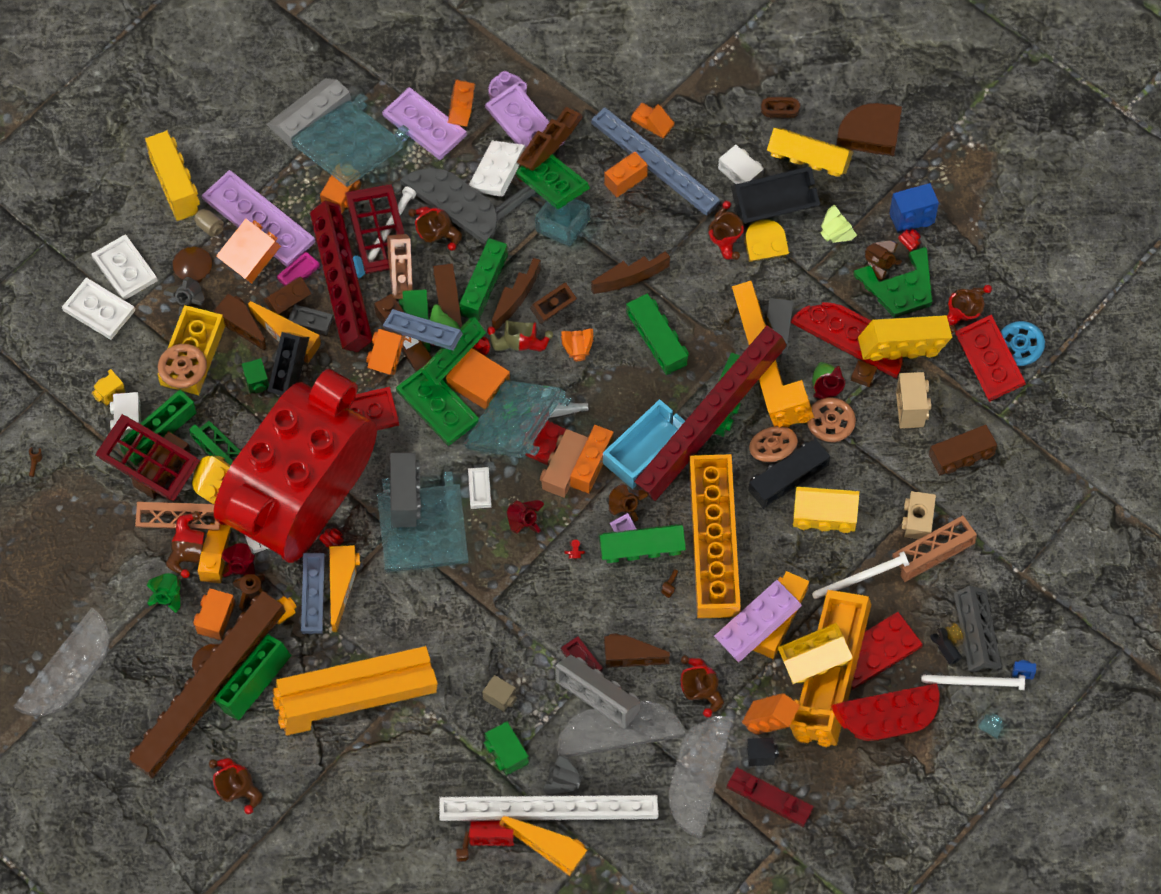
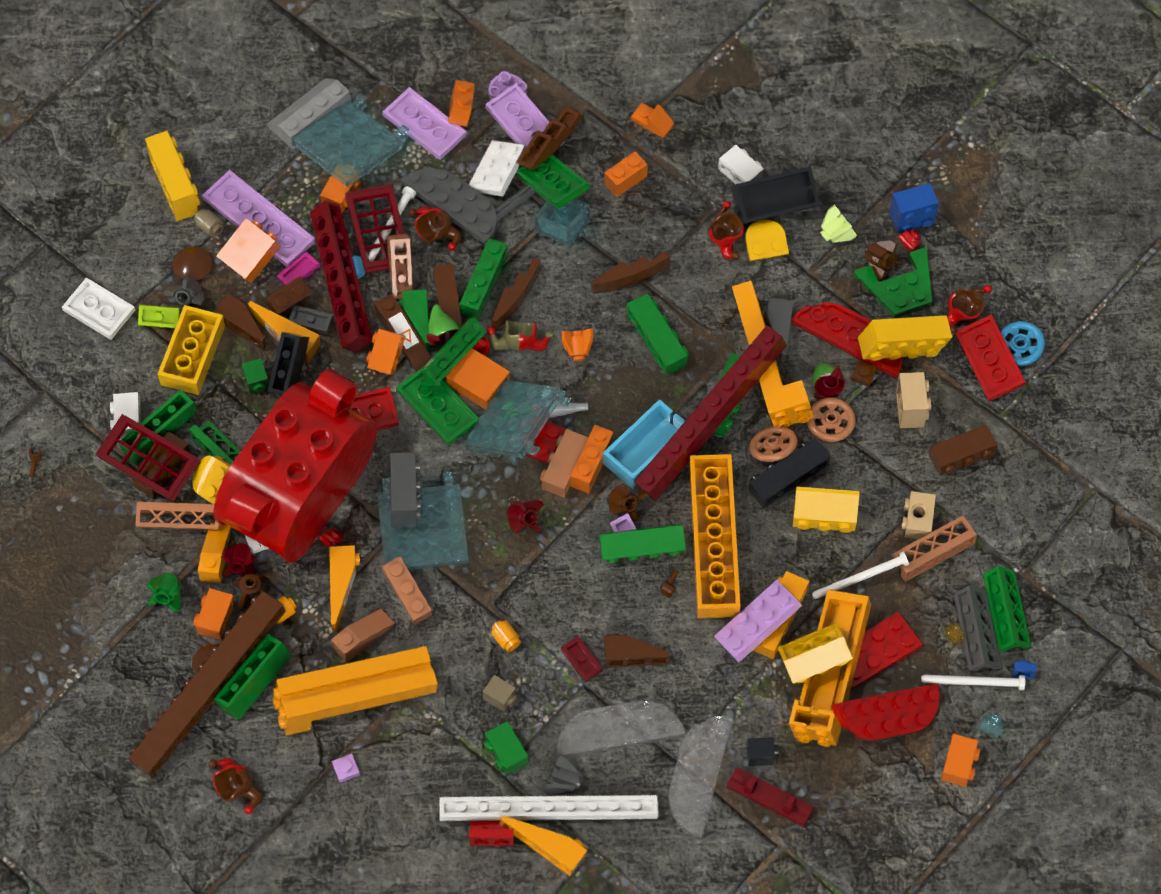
clear plate [14,608,110,716] -> none
white plate [91,234,158,300] -> none
yellow brick [92,369,126,406] -> none
nougat plate [158,344,207,388] -> none
piece [166,511,205,578] -> none
sand blue plate [301,553,325,634] -> none
sand blue plate [383,309,463,350] -> none
reddish brown hand [456,832,469,862] -> none
white tile [468,467,491,509] -> none
reddish brown brick [530,282,577,324] -> none
light grey slope [556,655,641,729] -> none
red plate [564,539,585,558] -> none
sand blue plate [591,107,720,216] -> none
reddish brown piece [681,655,724,717] -> none
orange brick [742,693,800,734] -> none
reddish brown plate [761,97,800,118] -> none
yellow brick [767,128,853,177] -> none
reddish brown brick [836,103,902,156] -> none
black bar [930,627,962,665] -> none
none -> lime plate [138,304,181,328]
none -> nougat slope [331,609,395,664]
none -> lavender plate [332,754,360,783]
none -> nougat brick [382,557,432,625]
none -> light orange brick [491,620,521,652]
none -> orange brick [941,734,980,787]
none -> green fence [983,566,1032,652]

